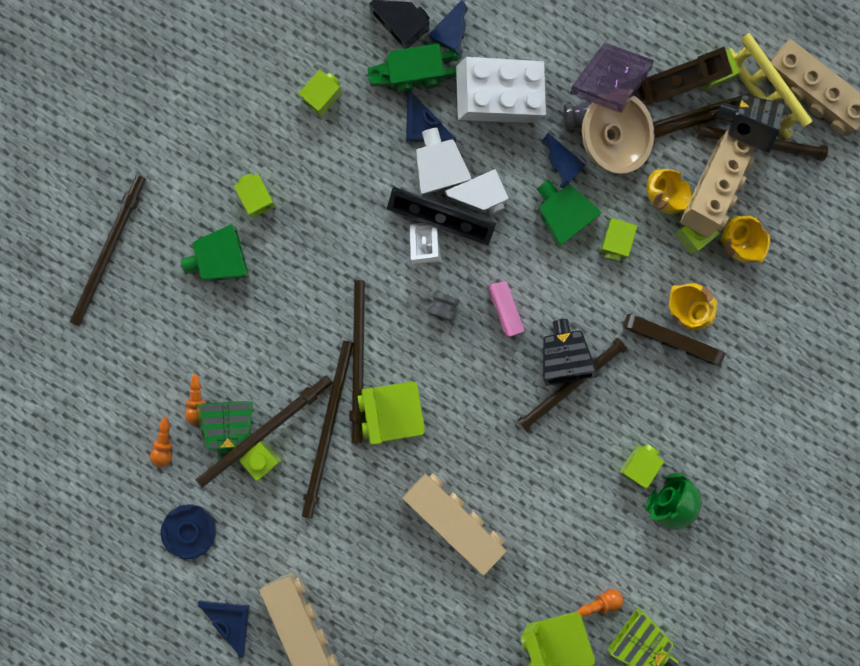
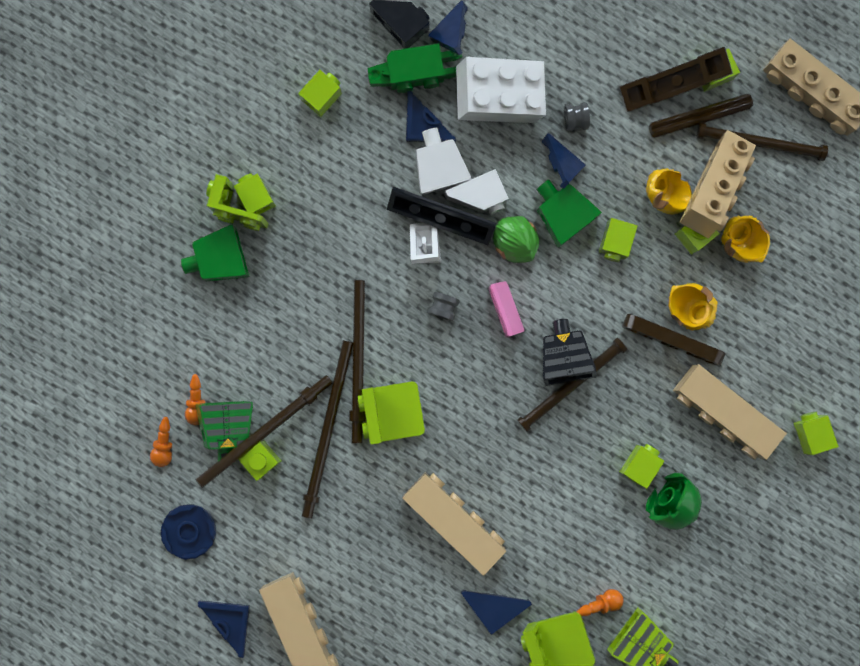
dark brown bar [69,174,146,326] -> none
clear purple tile [571,42,654,113] -> none
tan dish [582,91,654,174] -> none
black torso [716,94,785,153] -> none
light yellow bar [730,33,812,140] -> none
none -> lime bracket [206,174,269,231]
none -> dark blue tile [461,590,532,635]
none -> bright green hair [492,216,539,263]
none -> tan brick [673,364,787,460]
none -> lime brick [794,411,839,455]

